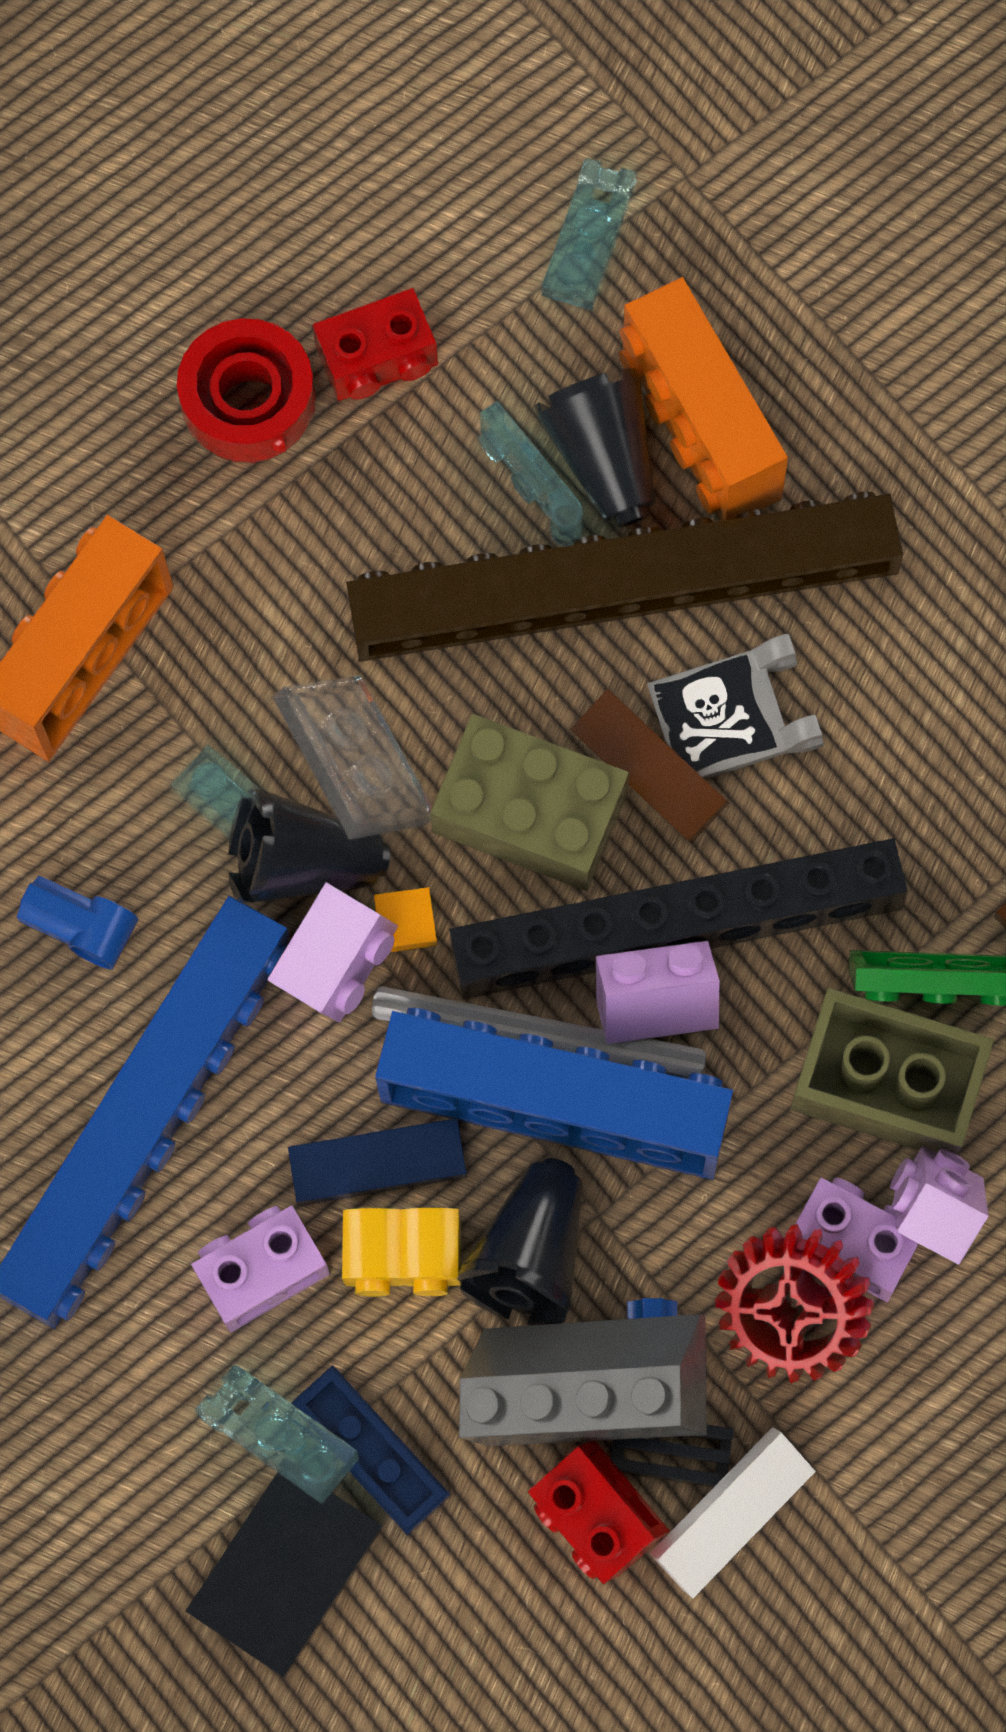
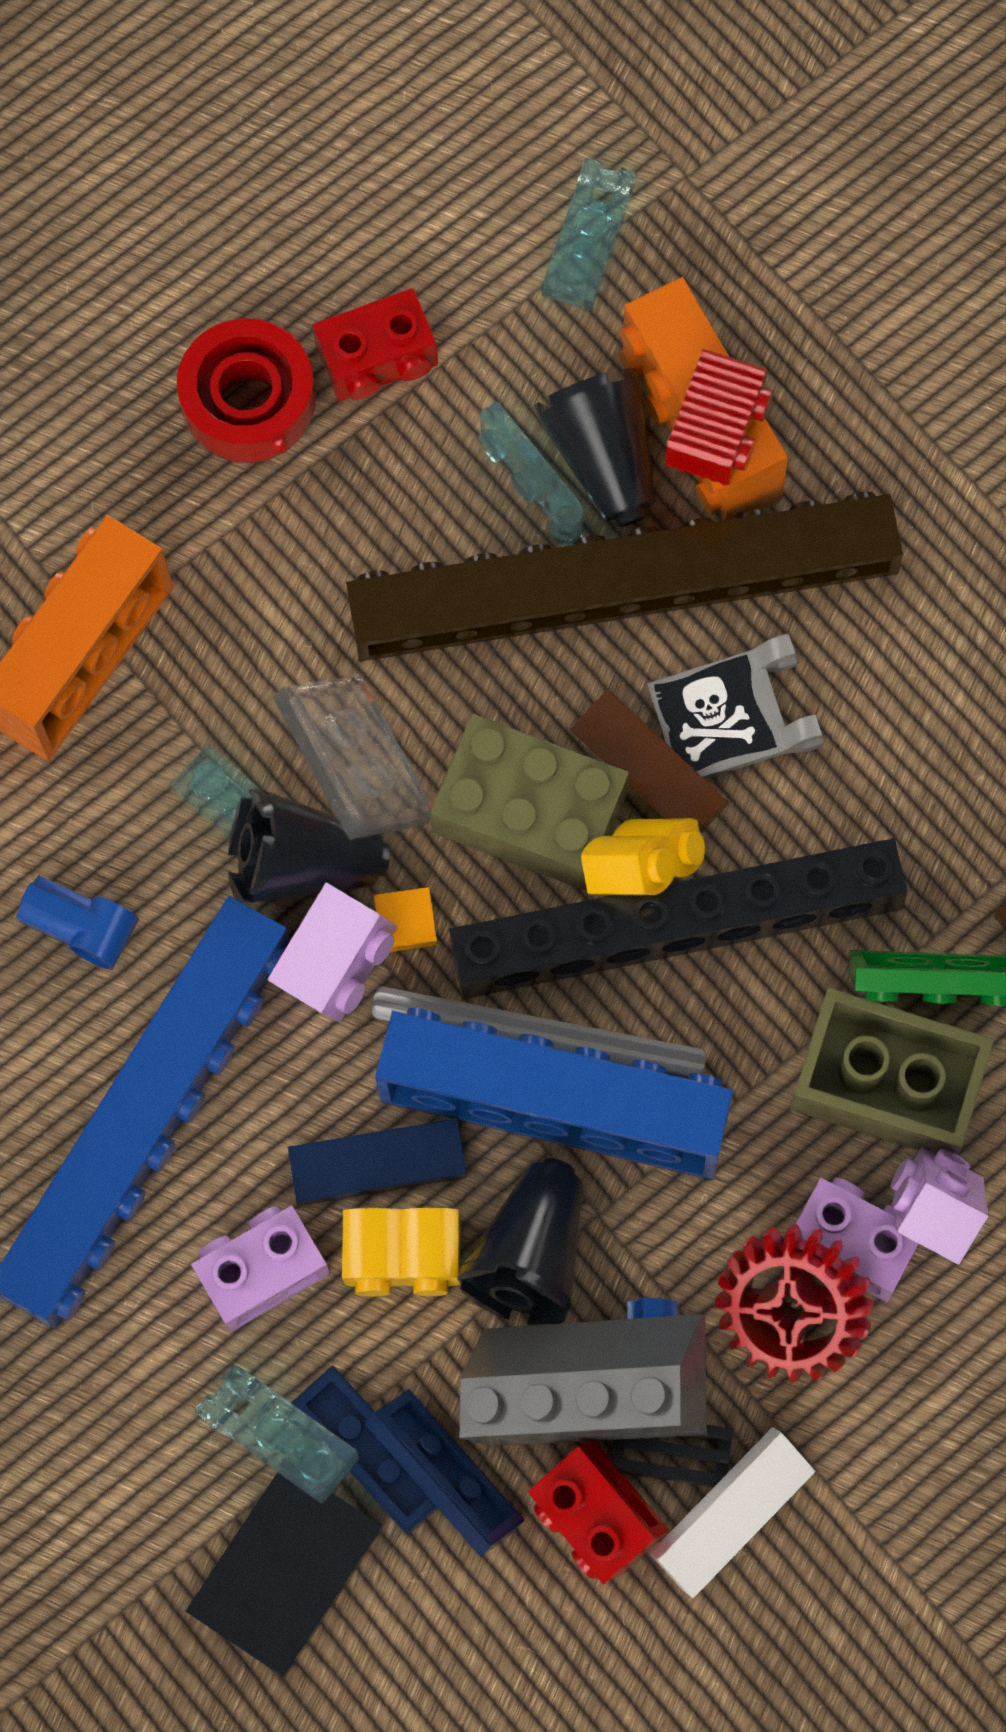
lavender brick [596,941,720,1044] -> none
none -> dark blue tile [365,1389,525,1557]
none -> yellow brick [581,818,705,895]
none -> red brick [666,349,773,485]

